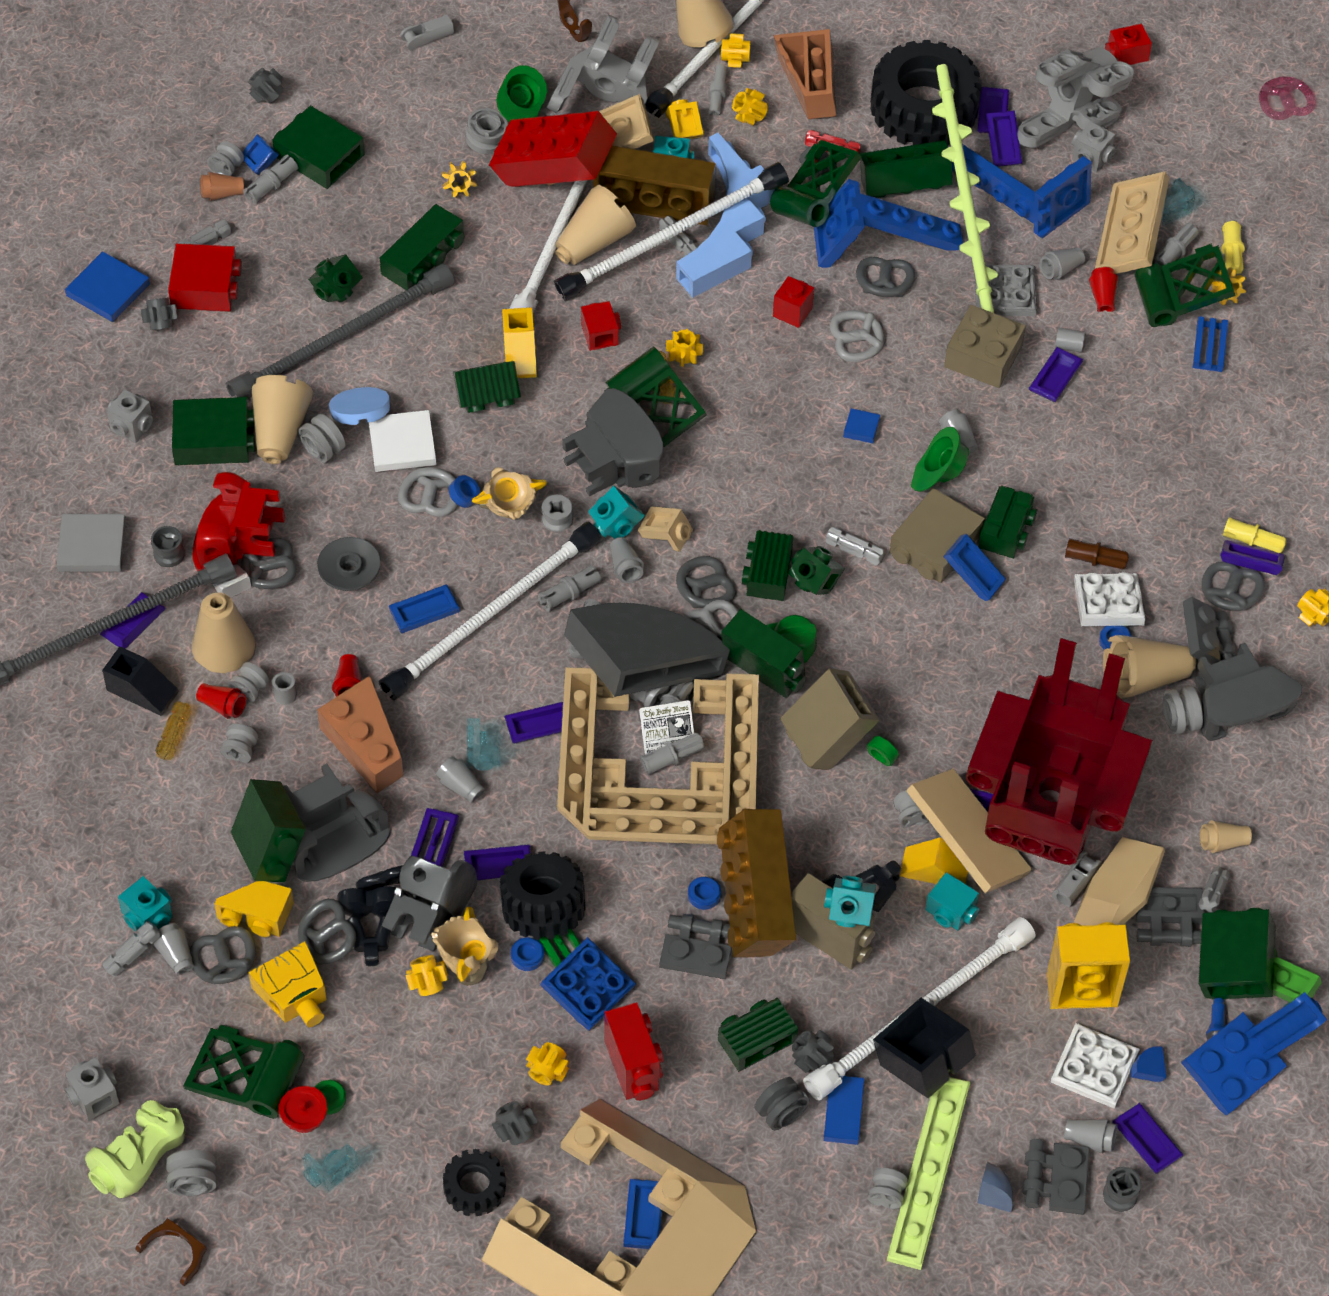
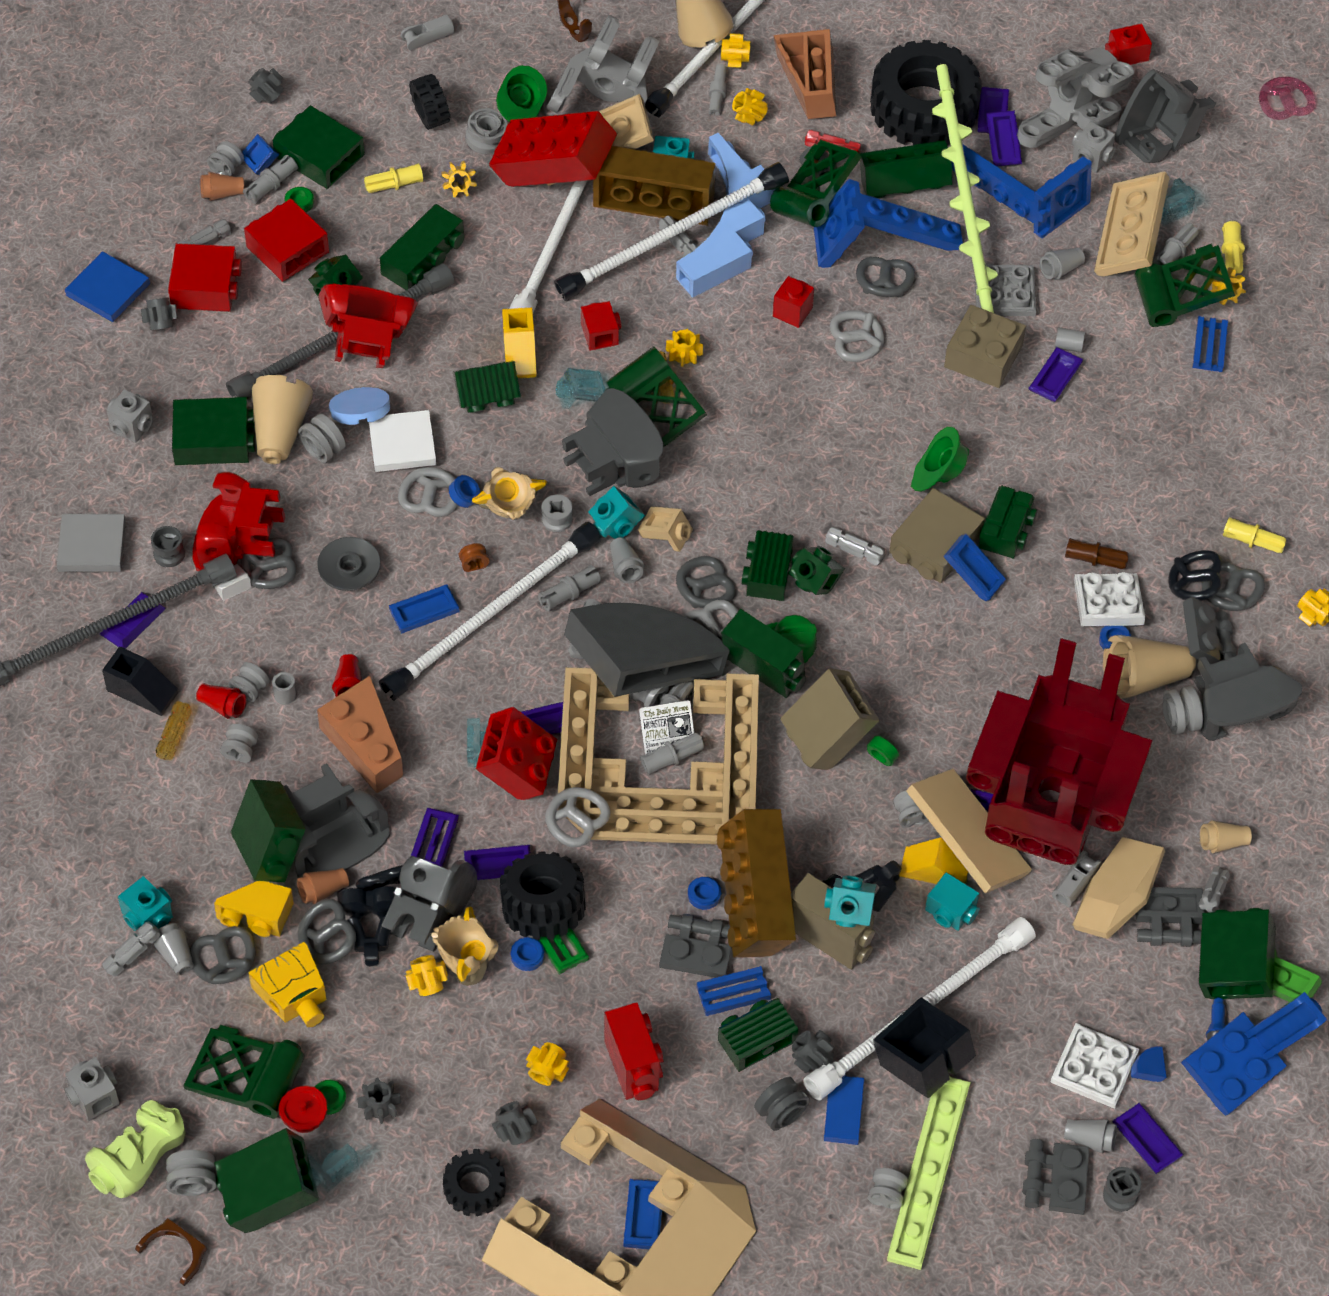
tan cone [192,593,256,673] -> none
light grey cone [436,756,485,803] -> none
blue tile [540,937,636,1031] -> none
tan cone [555,185,636,265] -> none
yellow bracket [665,99,703,139] -> none
blue tile [843,408,880,444] -> none
light grey cone [939,409,978,452] -> none
sand blue brick [977,1162,1013,1212] -> none
yellow brick [1047,922,1130,1009] -> none
red cone [1089,267,1118,312] -> none
dark purple tile [1220,540,1285,575] -> none
none -> dark green brick [215,1128,319,1233]
none -> red brick [244,199,329,282]
none -> green tile [284,187,314,212]
none -> nougat cone [297,868,349,904]
none -> red piece [318,284,418,368]
none -> dark grey gear [357,1078,401,1124]
none -> light yellow axle [364,163,423,193]
none -> black tyre [409,74,450,130]
none -> dark orange bush [458,543,490,572]
none -> red brick [476,707,558,800]
none -> light grey piece [545,787,611,847]
none -> clear light blue bracket [556,368,605,409]
none -> blue tile [696,966,771,1016]
none -> dark grey piece [1115,69,1216,163]
none -> black piece [1168,550,1222,601]

